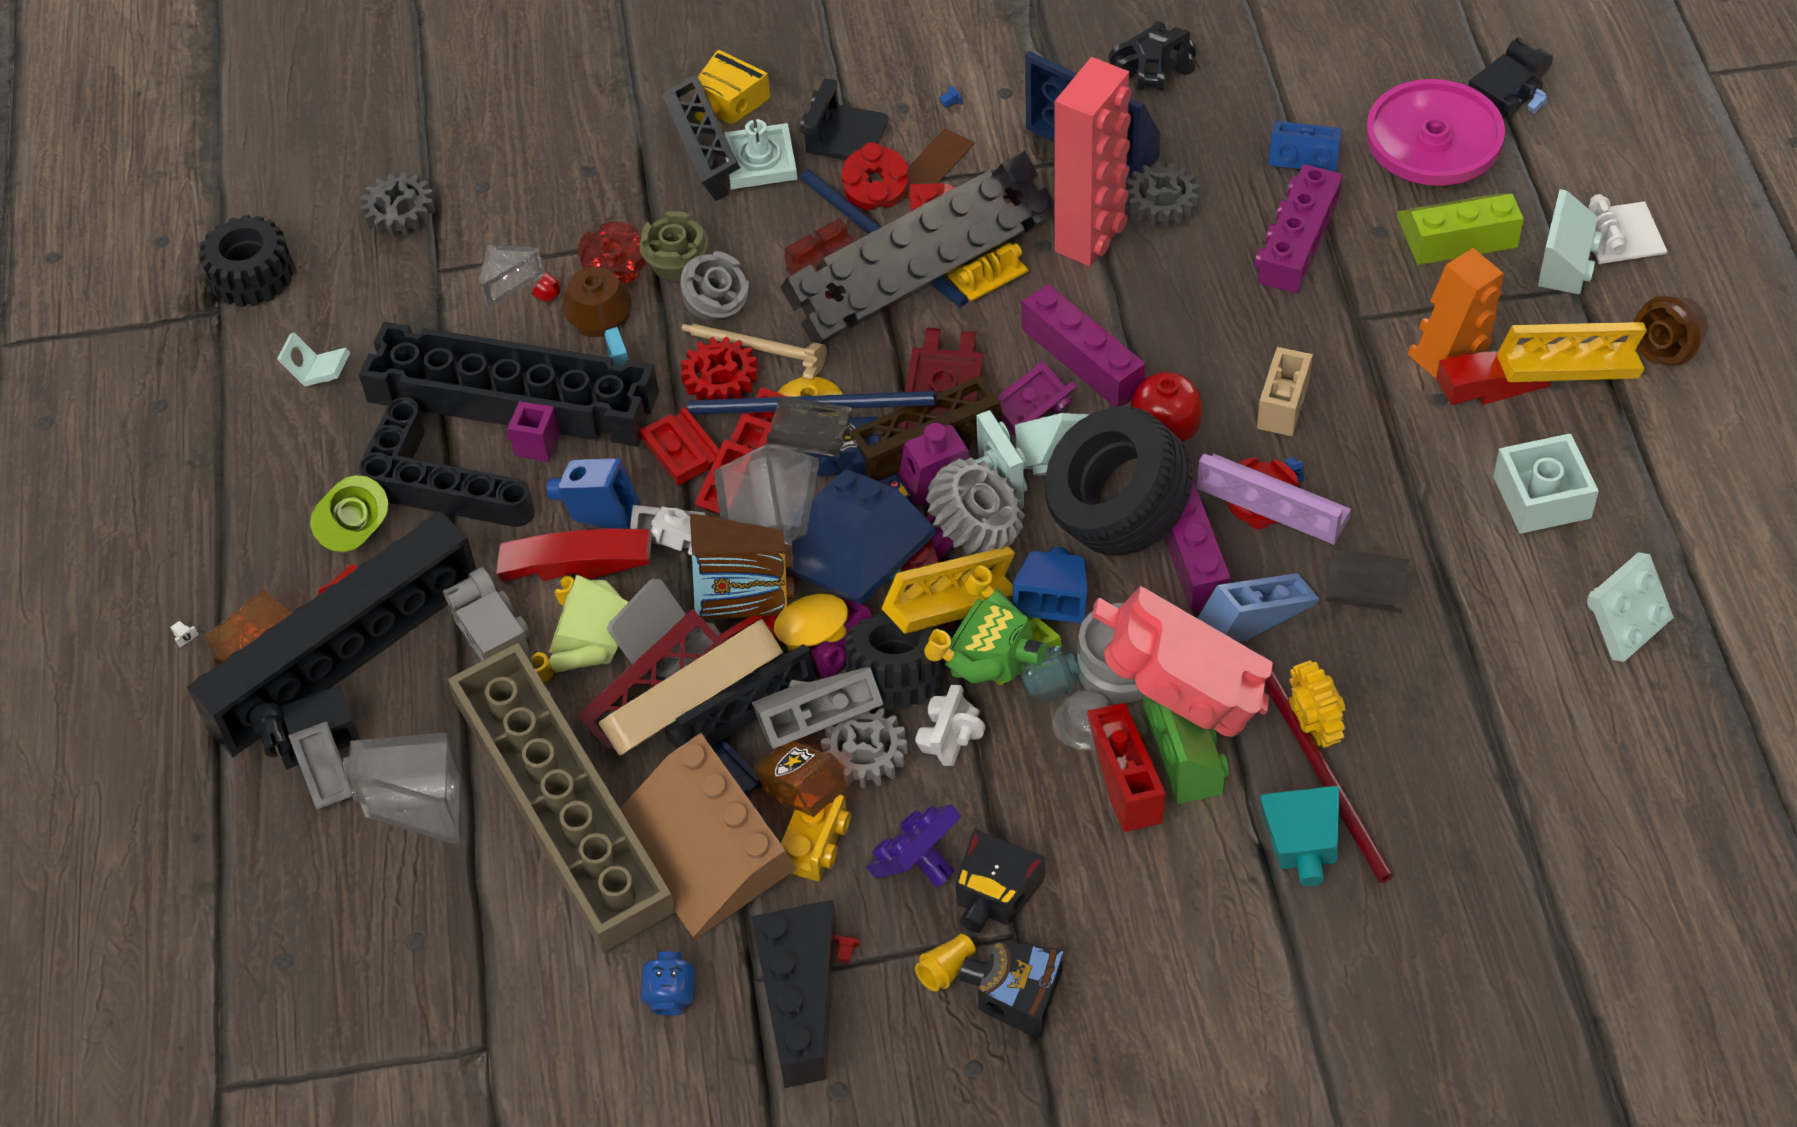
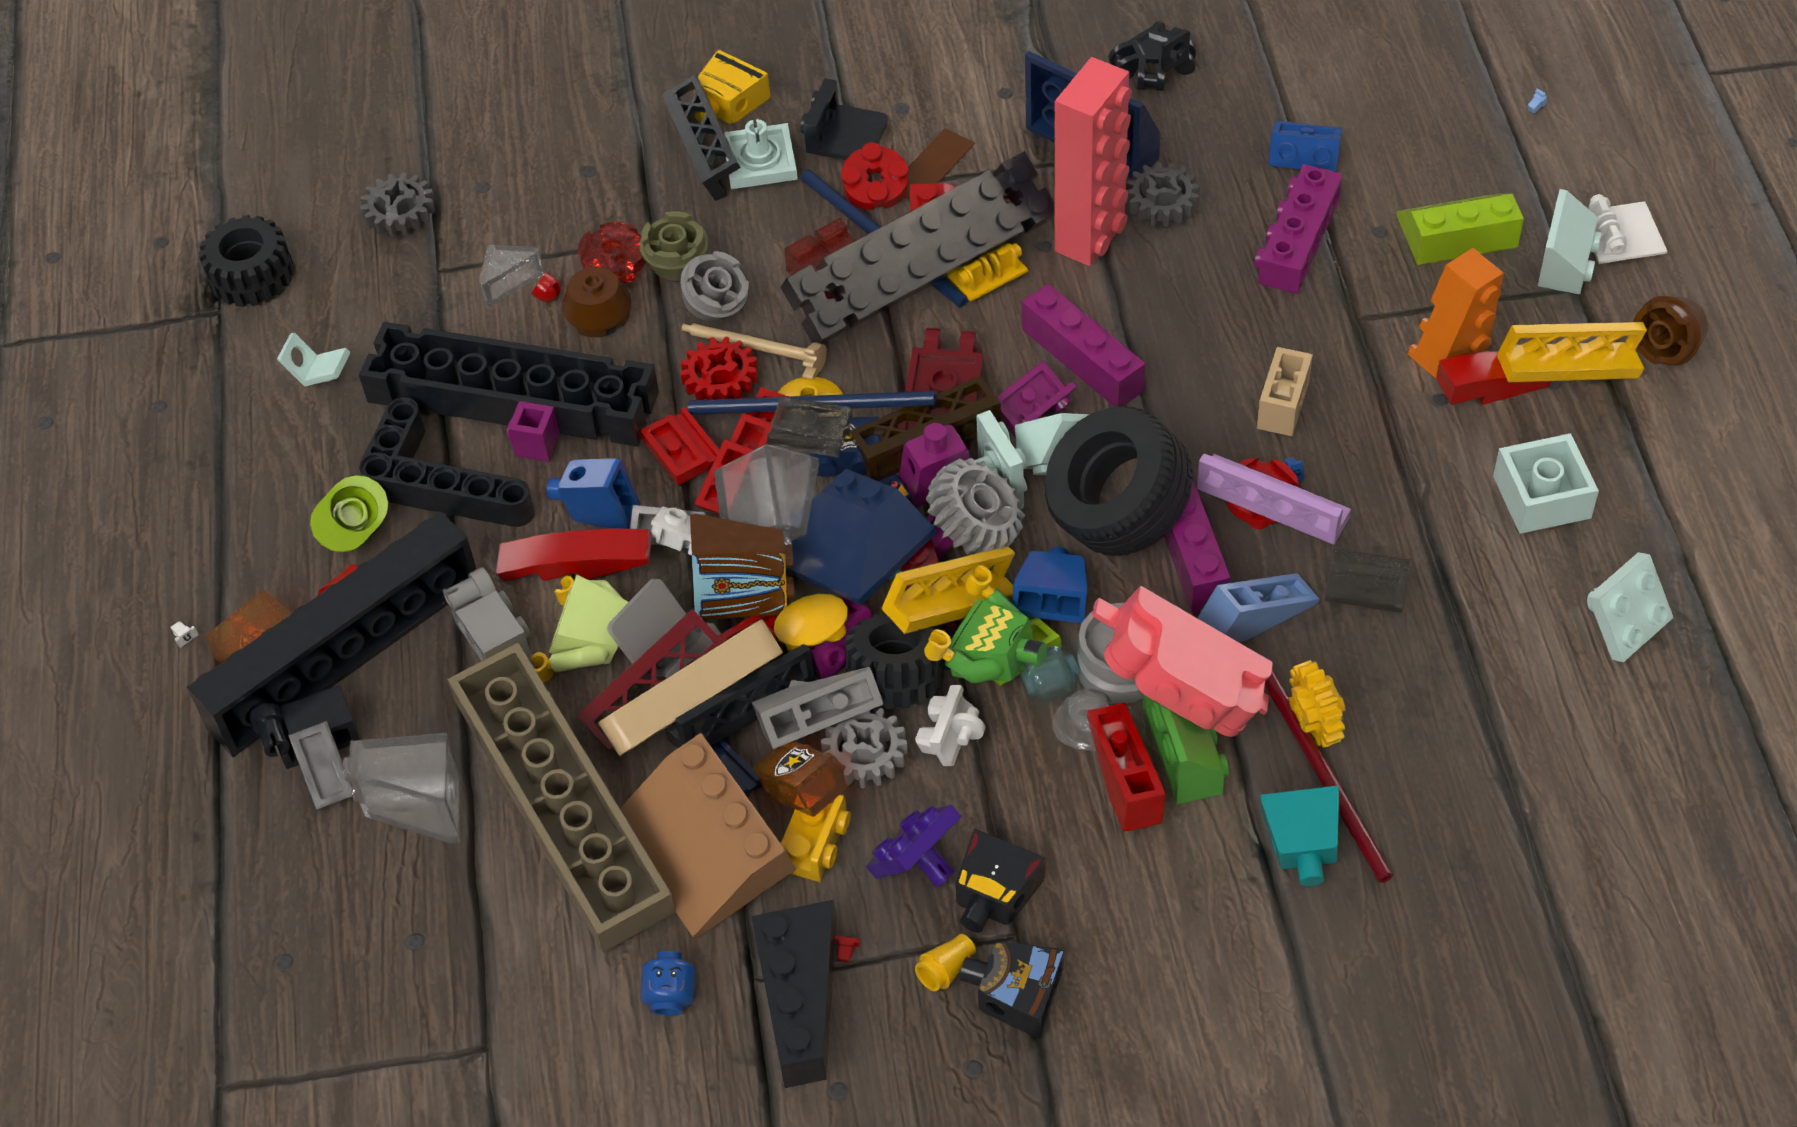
medium azure tile [604,327,628,367] -> none
blue piece [939,86,963,108] -> none
red cylinder [1130,372,1203,442] -> none
dark pink dish [1366,79,1505,186] -> none
black hinge [1468,37,1553,119] -> none

